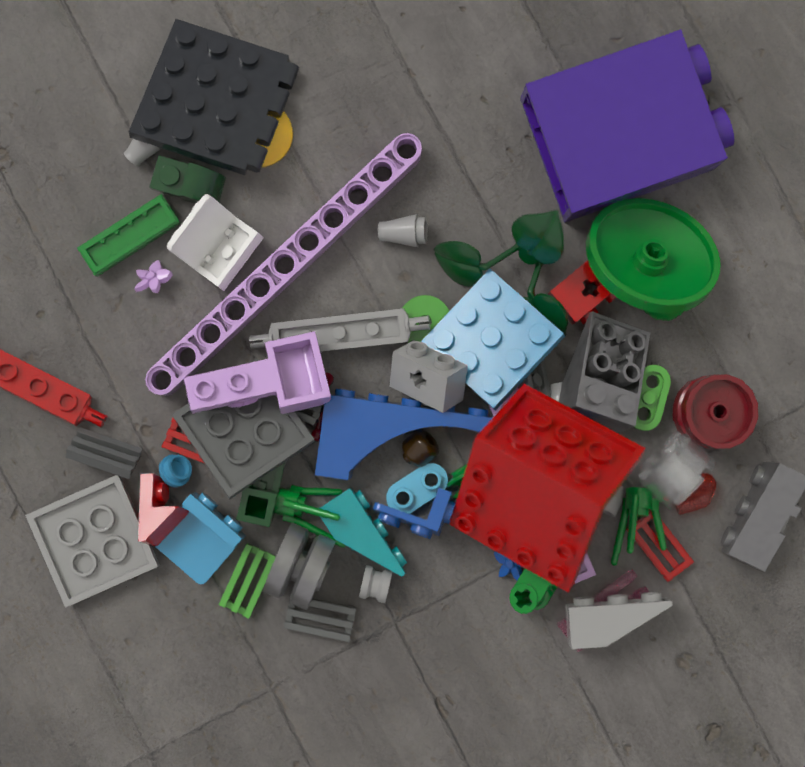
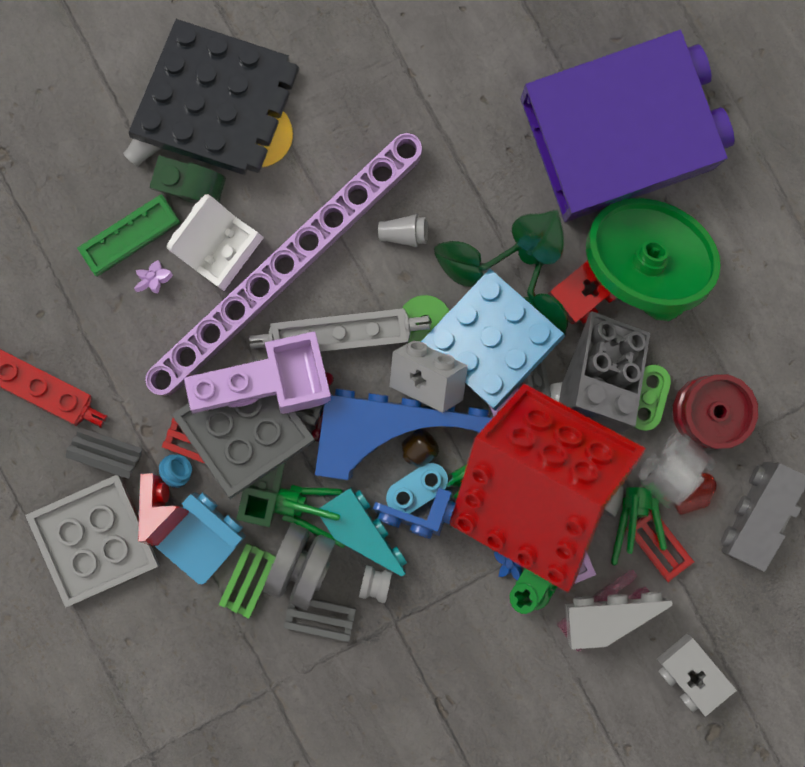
none -> light grey brick [656,633,737,717]

